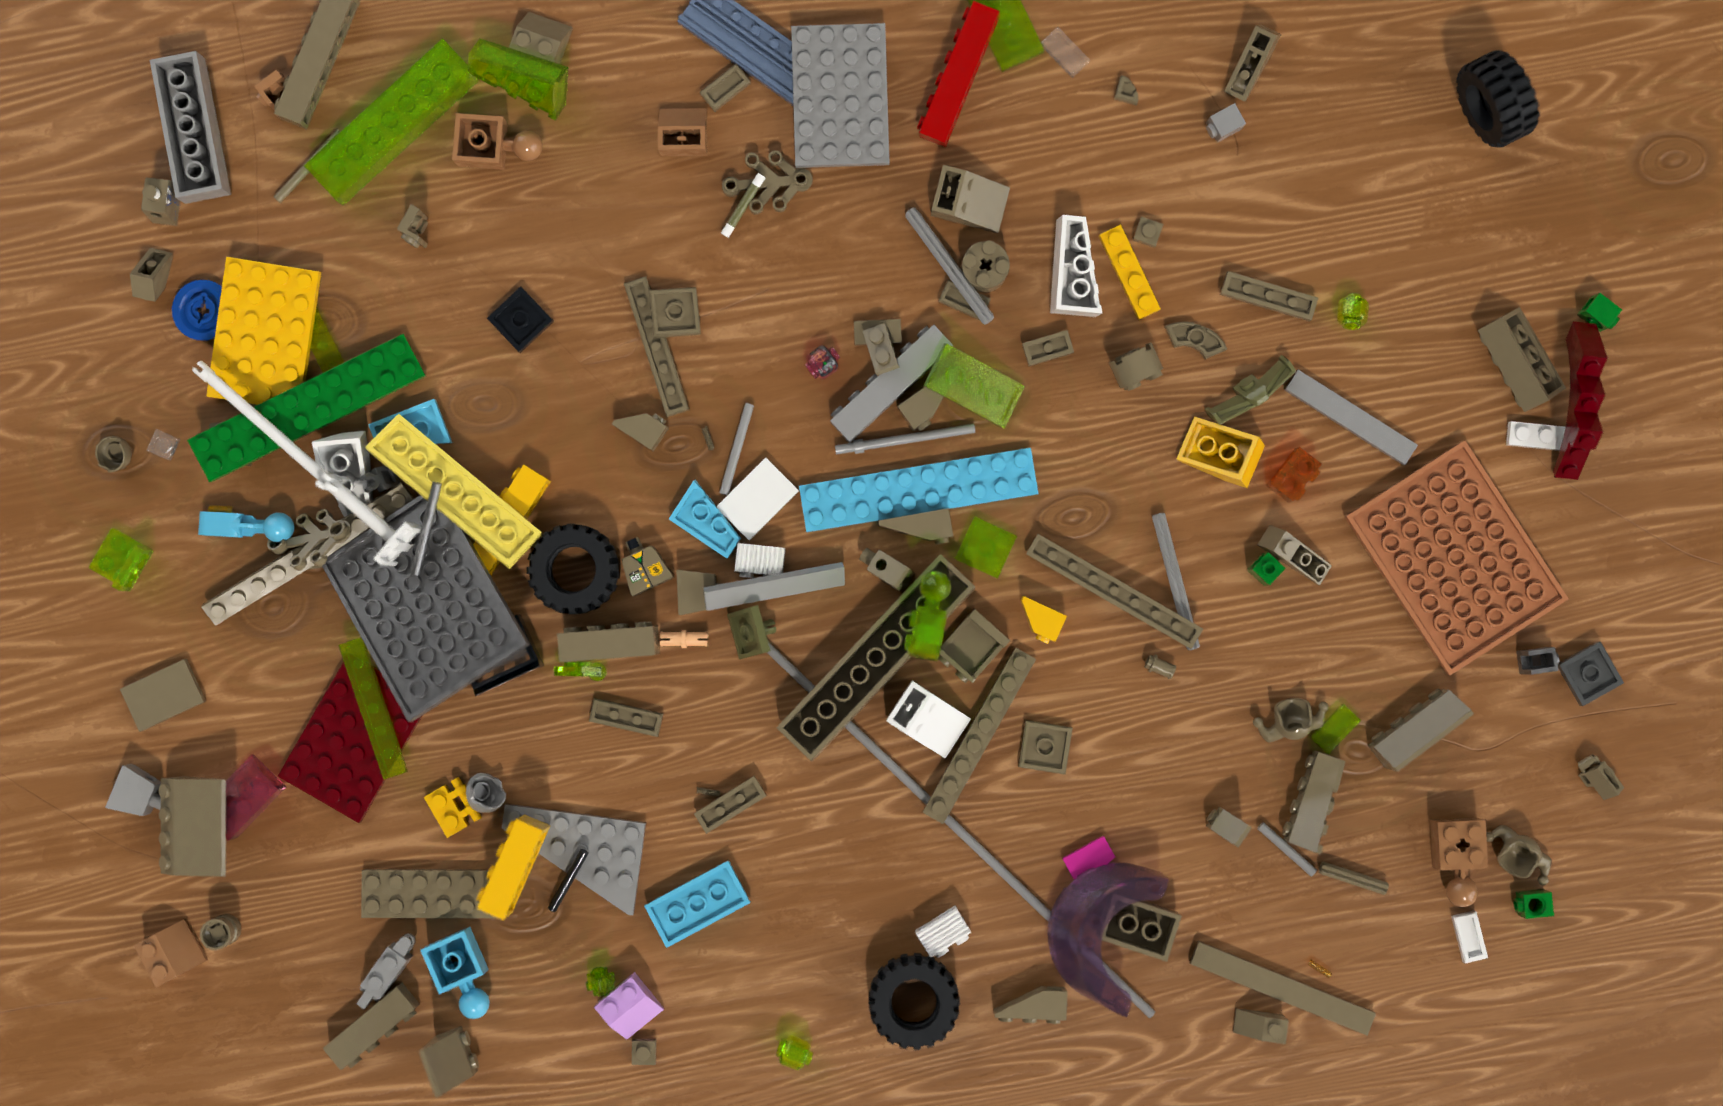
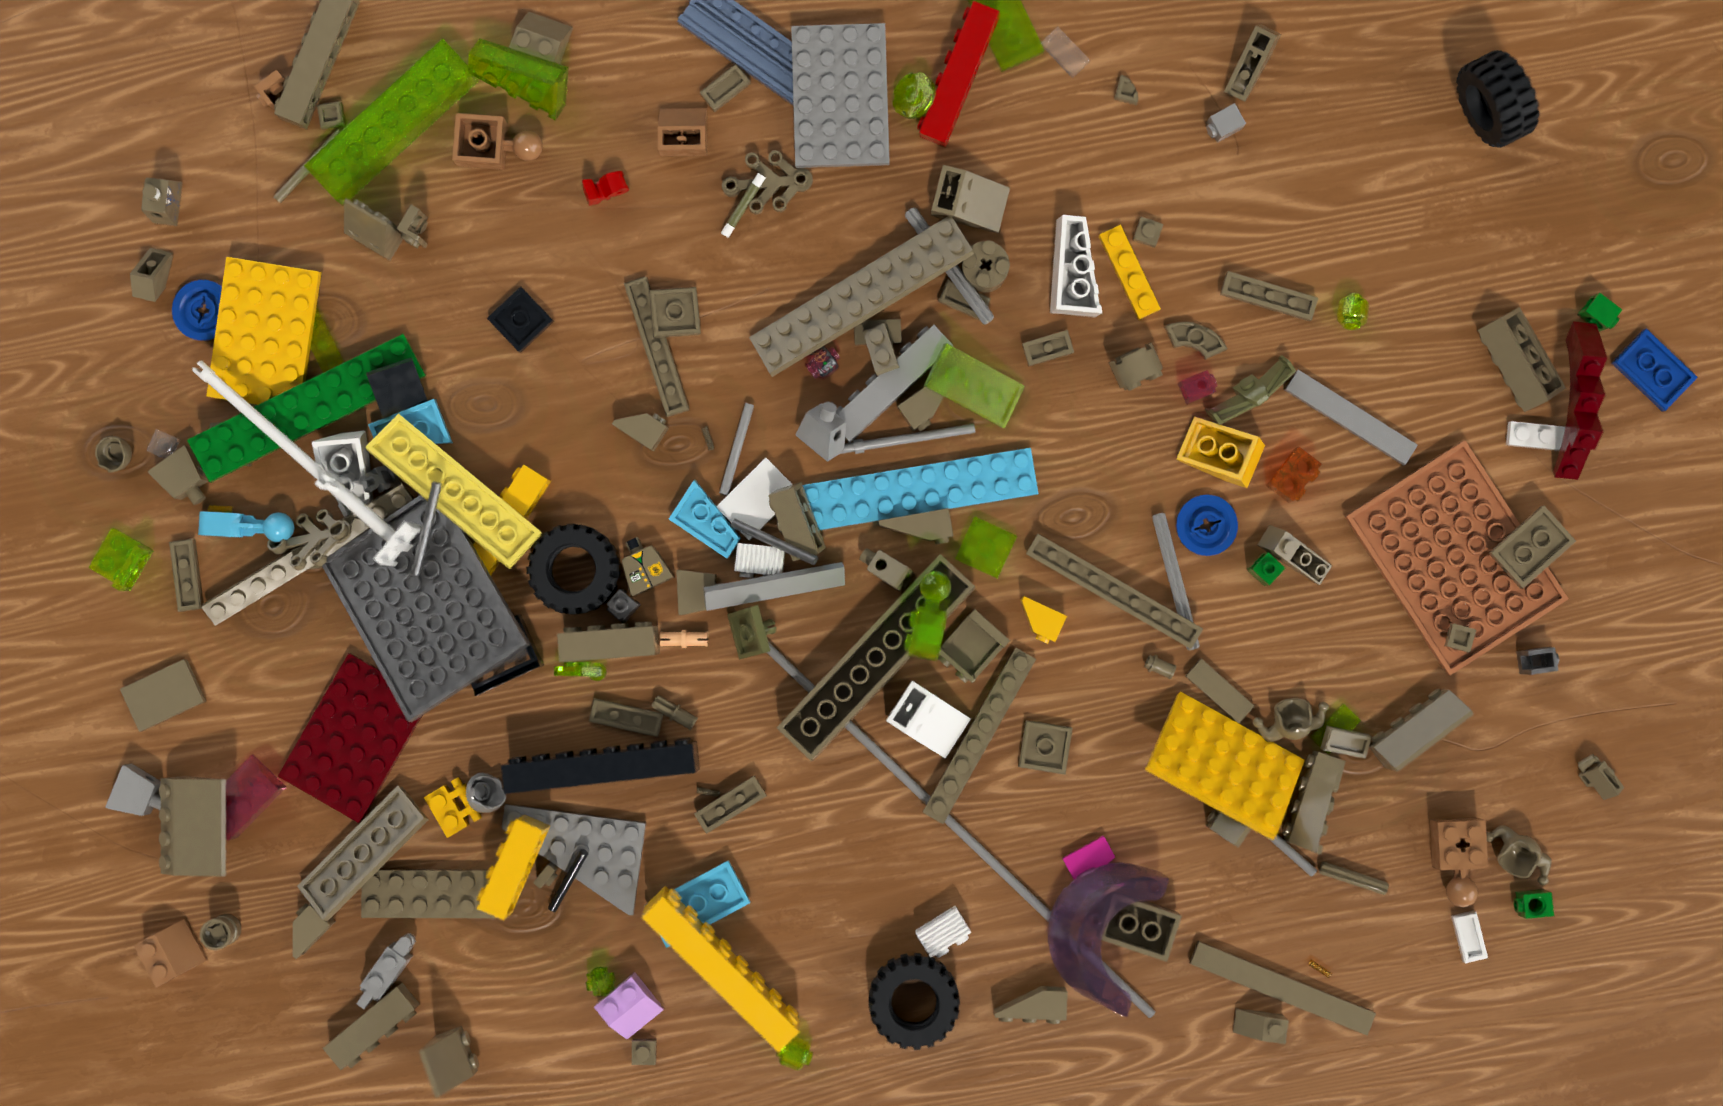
light grey brick [150,51,231,204] -> none
clear neon green tile [338,637,408,780] -> none
medium azure brick [420,926,490,1019] -> none
dark grey plate [1558,642,1624,706] -> none
none -> dark tan torso [147,445,208,505]
none -> dark tan tile [169,539,203,612]
none -> dark tan slope [293,903,336,959]
none -> dark tan plate [297,785,429,921]
none -> dark tan tile [317,101,346,130]
none -> dark tan slope [344,199,403,261]
none -> black tile [366,357,428,418]
none -> black brick [501,738,700,794]
none -> dark tan plate [533,862,559,889]
none -> red leg [582,171,630,206]
none -> flat silver window [606,589,641,624]
none -> yellow brick [642,886,799,1052]
none -> dark tan axle [652,696,698,731]
none -> flat silver bar [731,519,818,565]
none -> dark tan plate [749,216,975,377]
none -> dark tan brick [768,482,826,561]
none -> light grey torso [796,402,846,462]
none -> clear neon green tile [892,72,936,119]
none -> yellow plate [1145,691,1305,840]
none -> blue gear [1176,495,1238,556]
none -> clear pink brick [1178,370,1217,405]
none -> dark tan tile [1185,658,1254,723]
none -> dark tan tile [1320,726,1372,759]
none -> dark tan plate [1444,623,1476,653]
none -> dark tan plate [1489,506,1576,589]
none -> blue tile [1611,328,1698,412]

